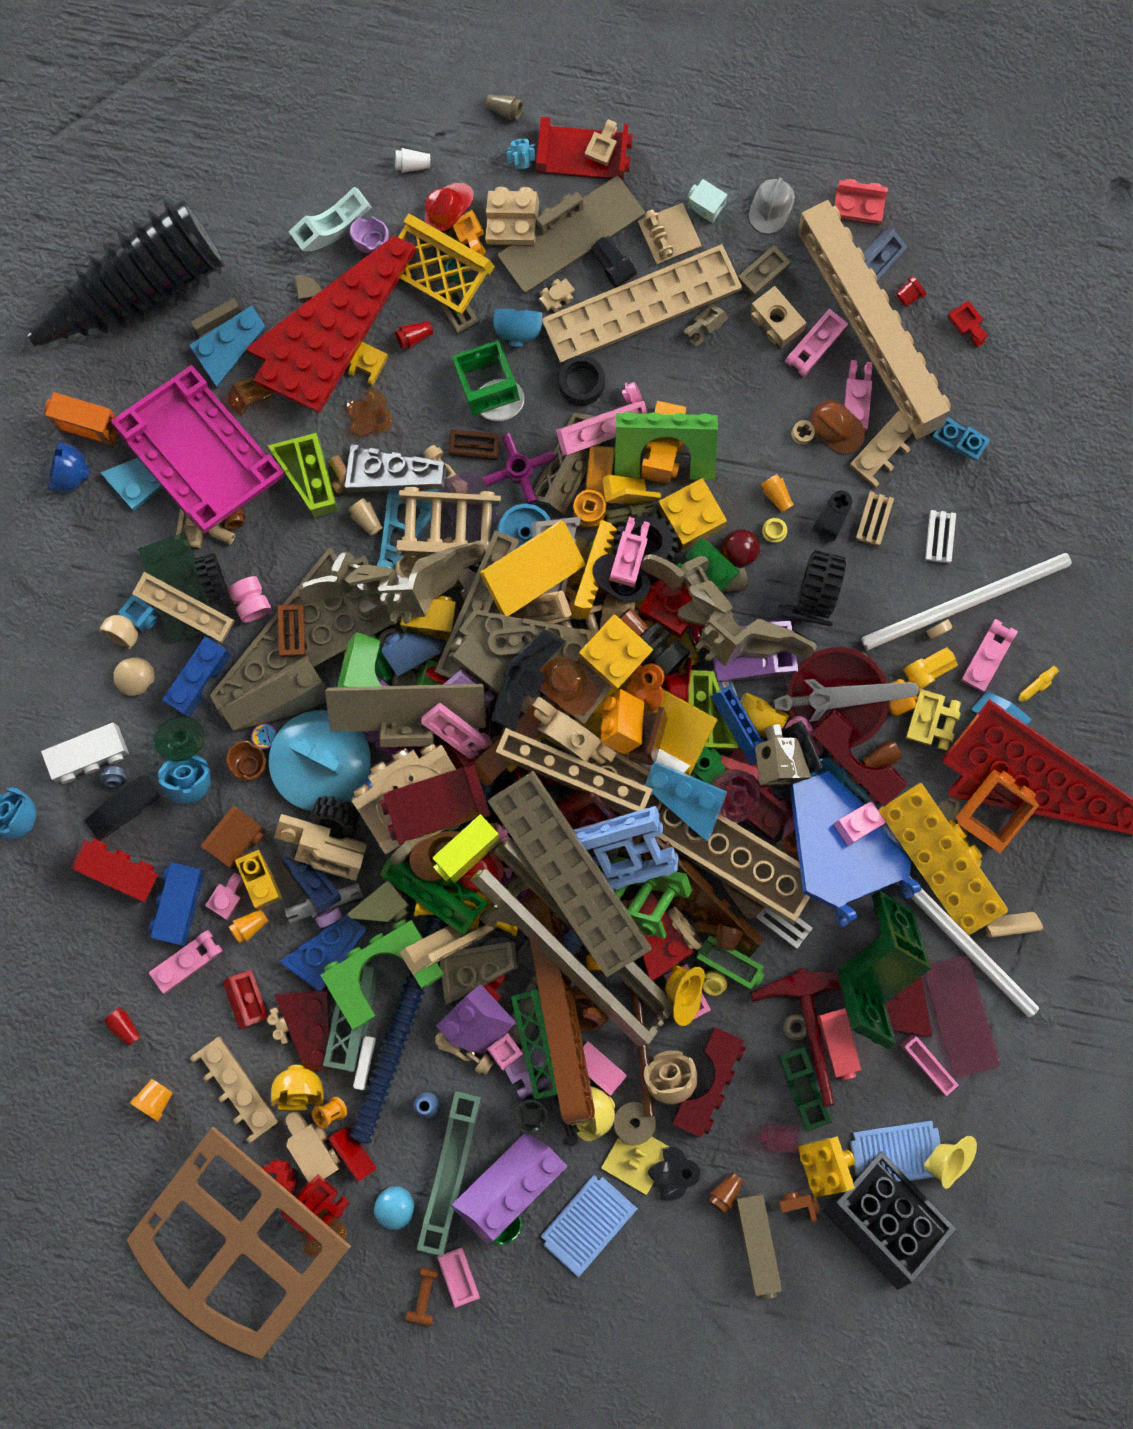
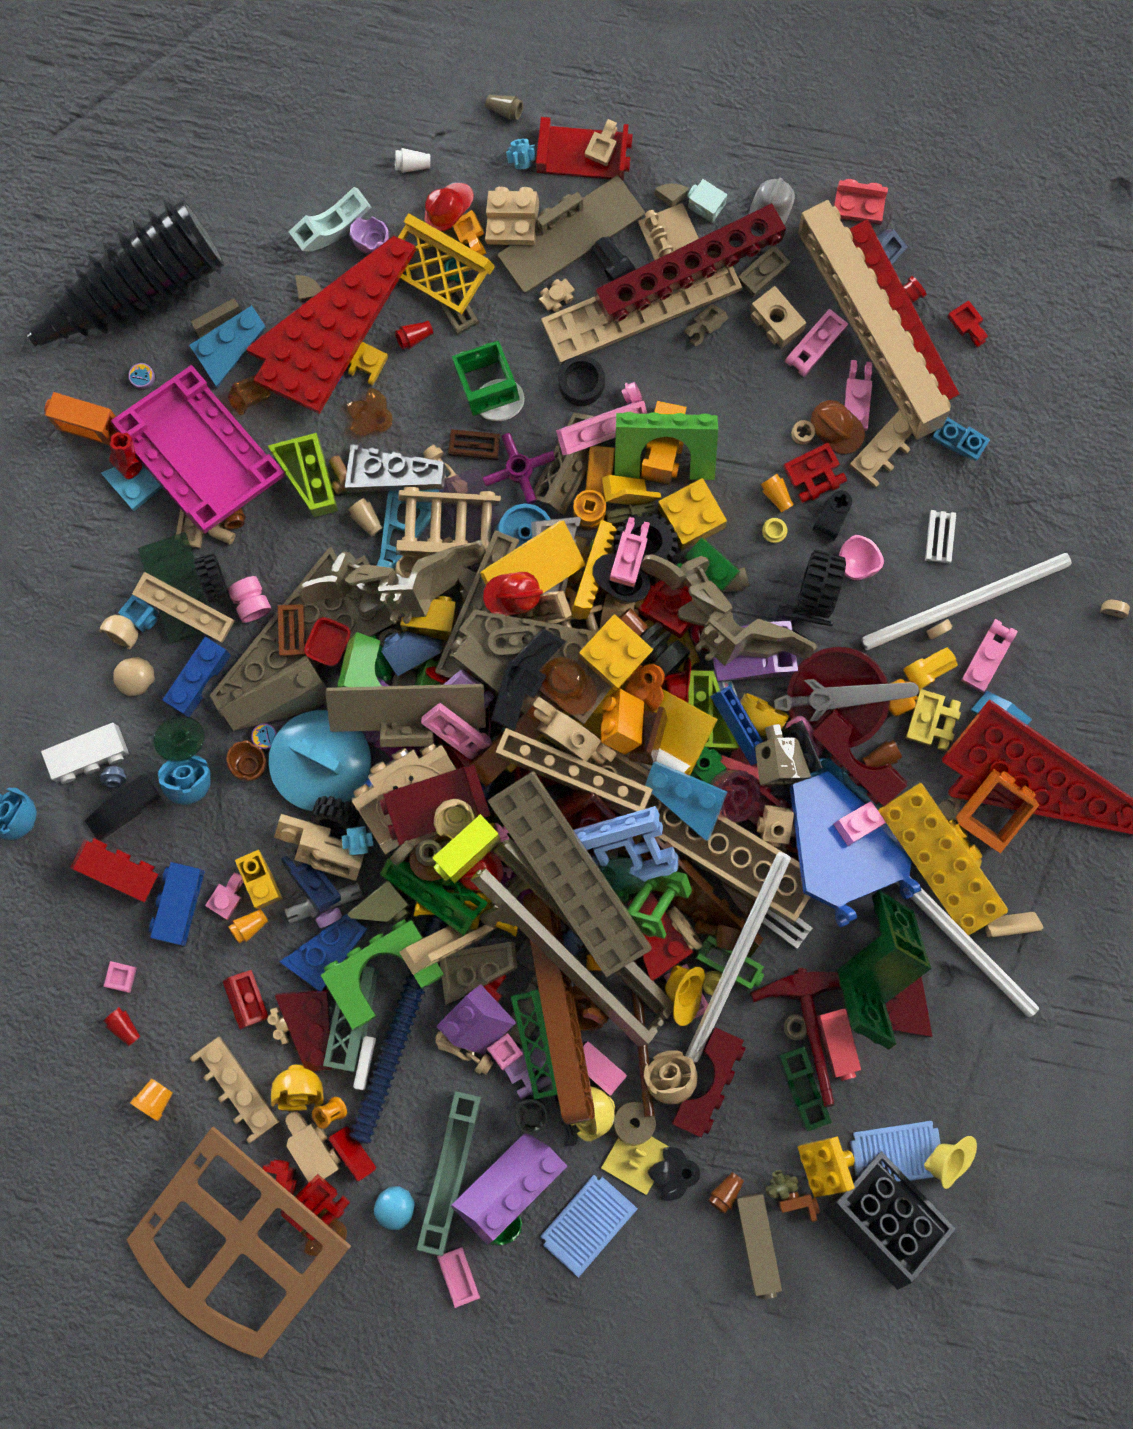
blue cylinder [48,441,90,493] -> none
bright pink plate [149,930,223,994] -> none
dark orange slope [201,805,266,870] -> none
dark orange piece [405,1267,439,1327] -> none
medium blue cone [413,1092,440,1119] -> none
dark azure cylinder [493,309,543,347] -> none
dark red hair [719,529,760,568] -> none
clear pink bracket [760,1123,799,1153] -> none
tan tile [855,491,894,547] -> none
bright pink piece [899,1034,959,1096] -> none
clear pink piece [925,955,999,1077] -> none
yellow piece [1018,666,1059,702] -> none
none -> bright pink tile [103,961,137,993]
none -> red piece [109,432,142,479]
none -> tile [129,363,155,389]
none -> red piece [304,617,351,666]
none -> medium azure gear [342,826,373,855]
none -> dark tan plate [415,839,441,866]
none -> tan hair [434,799,475,839]
none -> red piece [483,572,543,616]
none -> dark red brick [595,203,786,323]
none -> clear green plate [599,858,645,902]
none -> dark tan tile [655,184,689,207]
none -> white axle [685,852,791,1062]
none -> tan brick [757,805,795,847]
none -> olive plant [766,1170,798,1199]
none -> red plate [783,443,847,503]
none -> bright pink helmet [839,535,884,580]
none -> red plate [850,219,960,401]
none -> tan tile [1100,600,1130,619]

